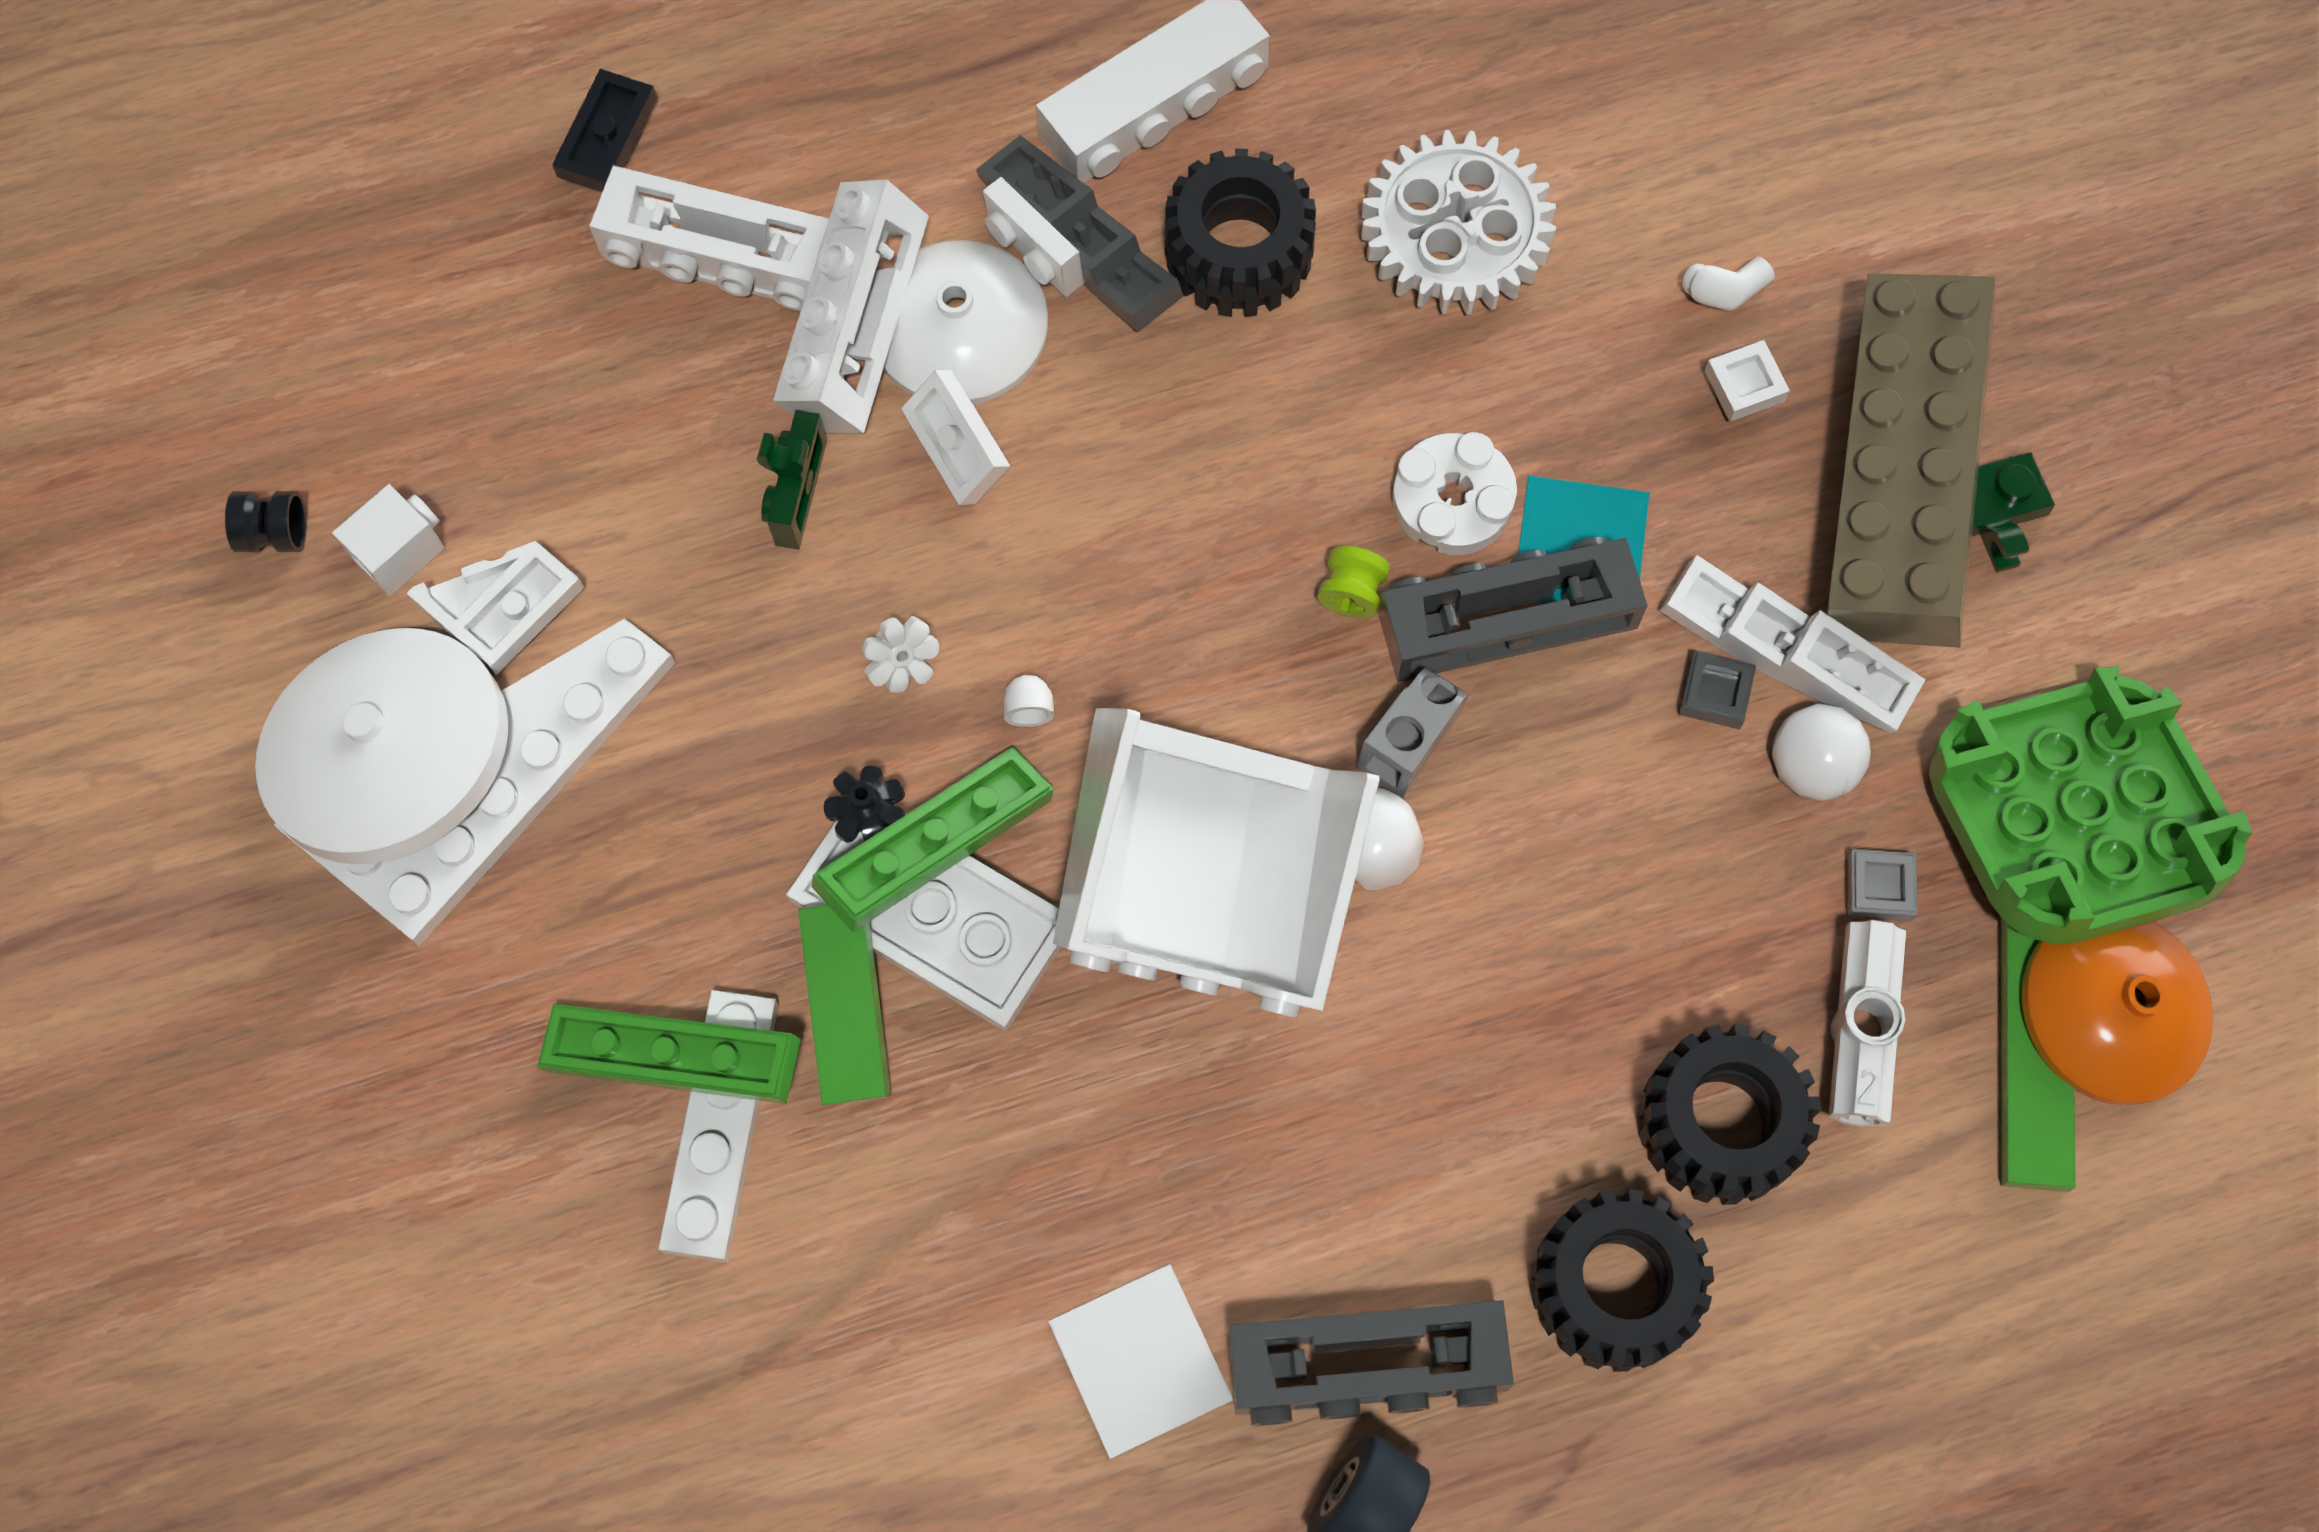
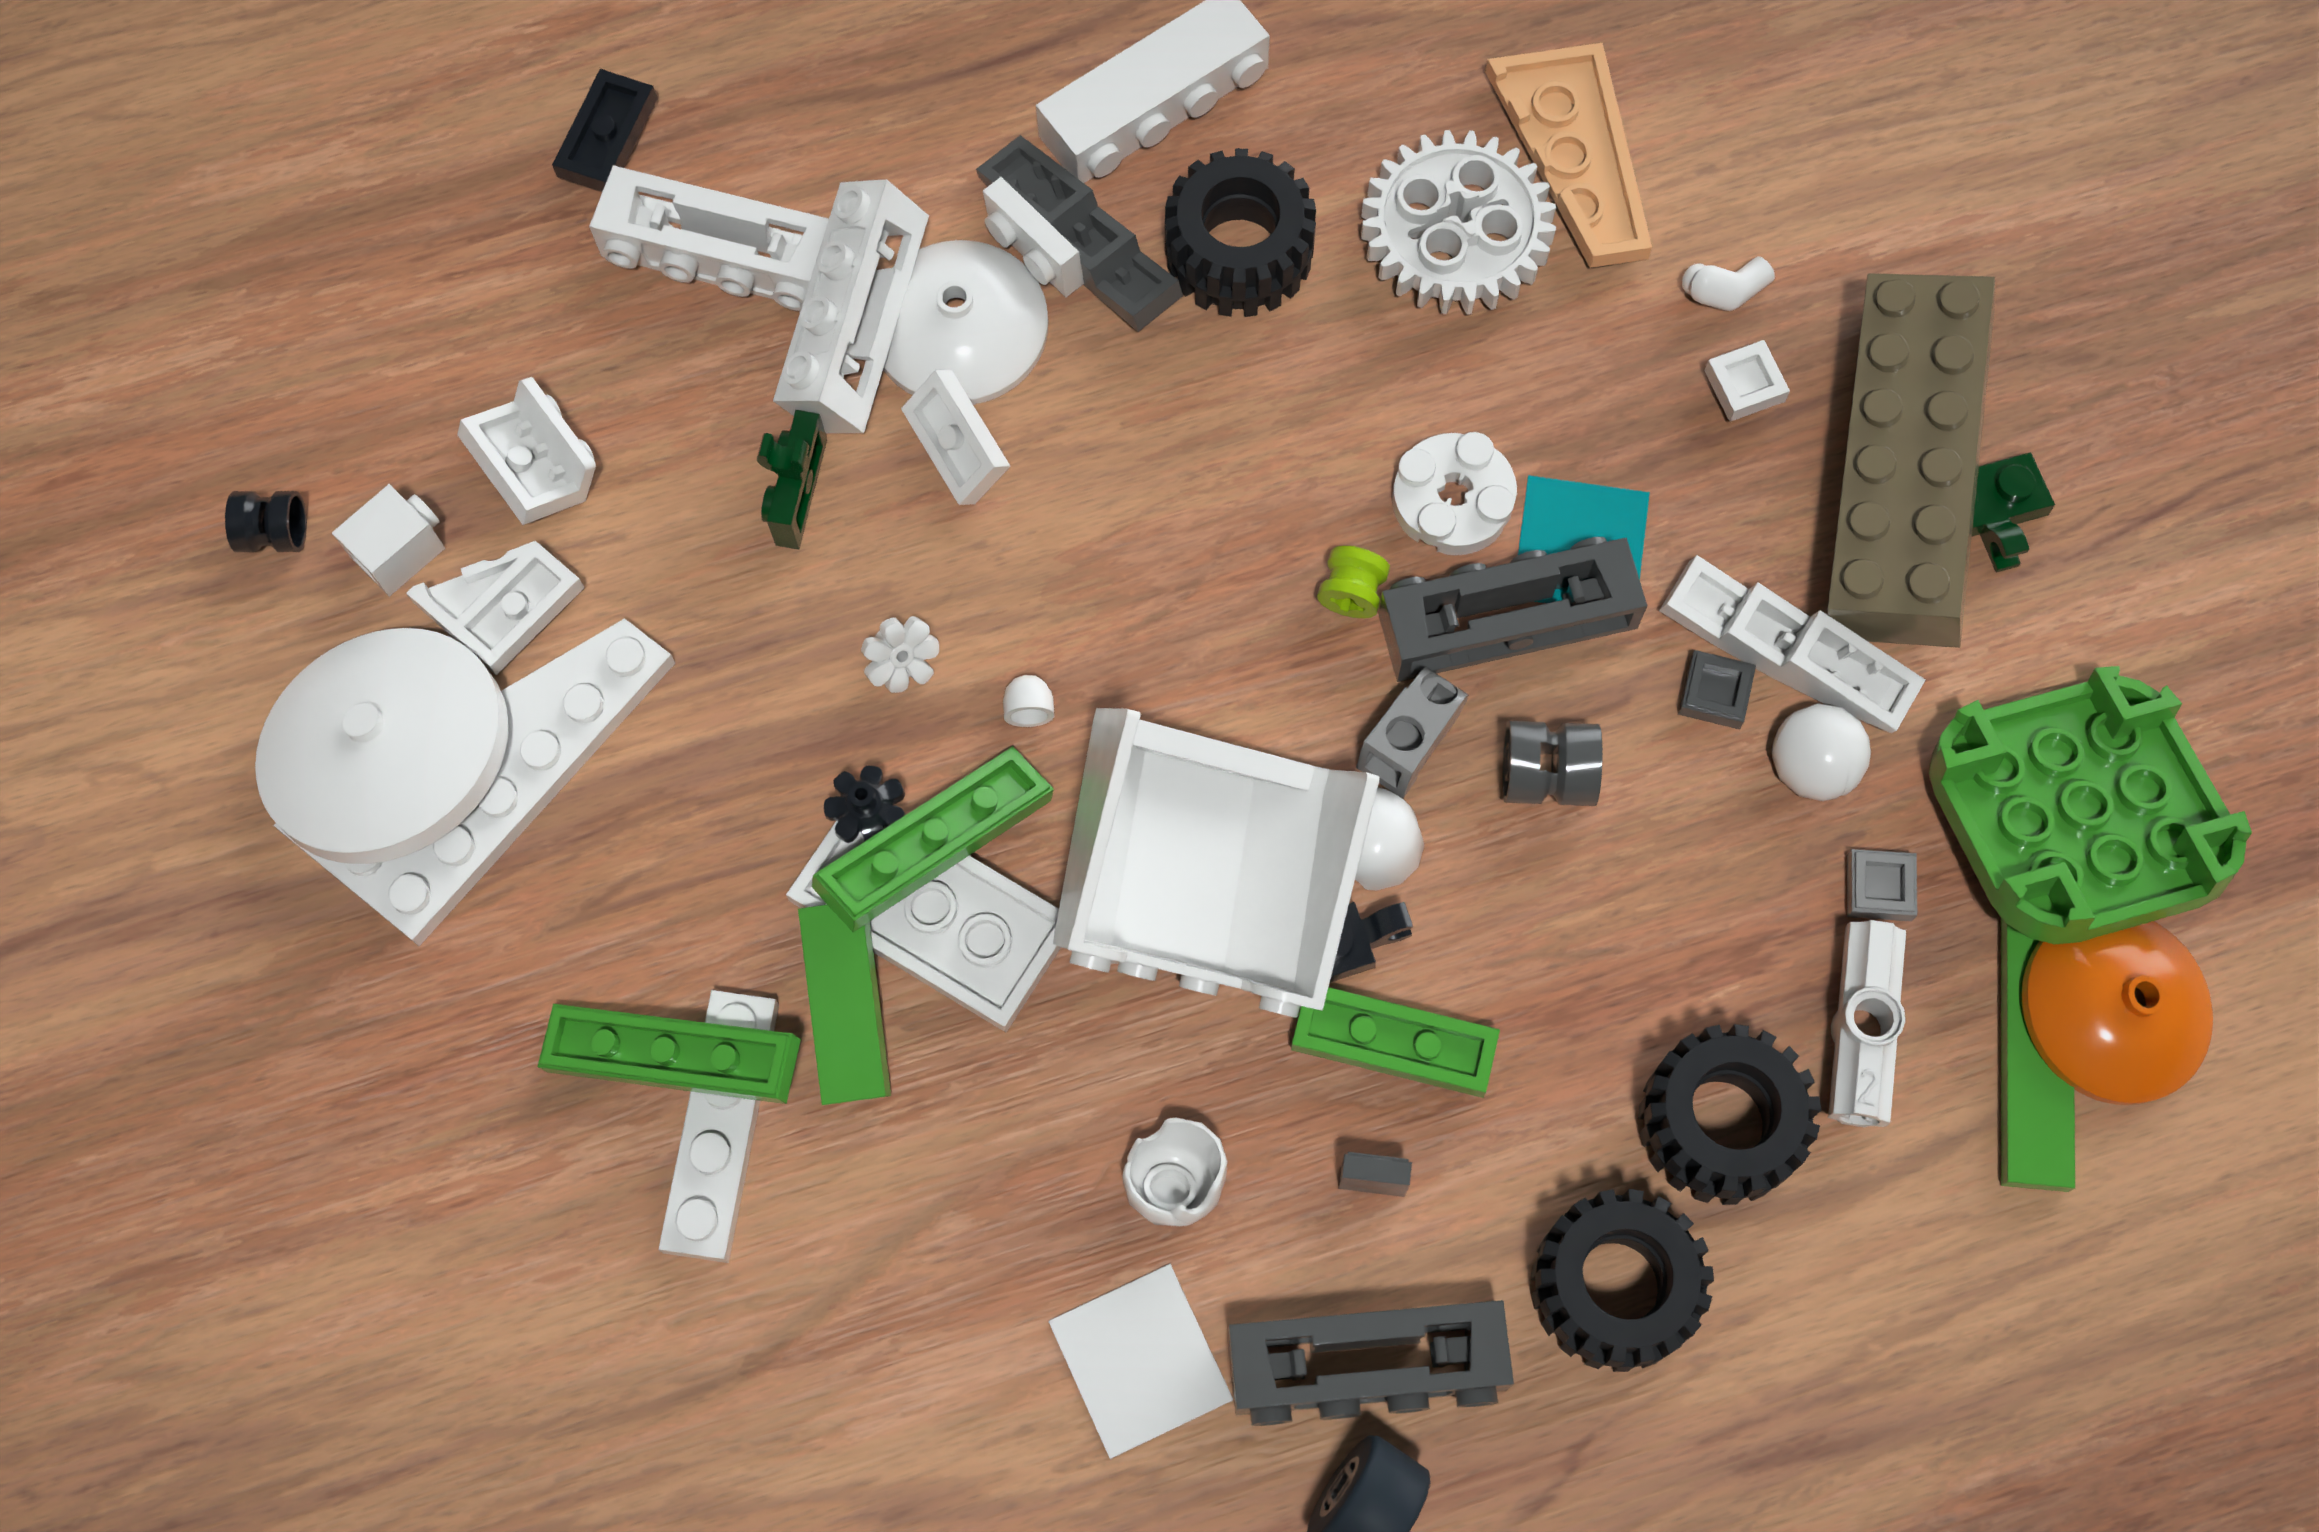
none -> white bracket [457,377,596,525]
none -> white hair [1122,1118,1227,1226]
none -> bright green plate [1291,987,1500,1098]
none -> black plate [1329,902,1413,983]
none -> dark grey tile [1339,1152,1412,1197]
none -> light nougat wing [1485,43,1652,268]
none -> dark grey wheel [1502,721,1603,806]

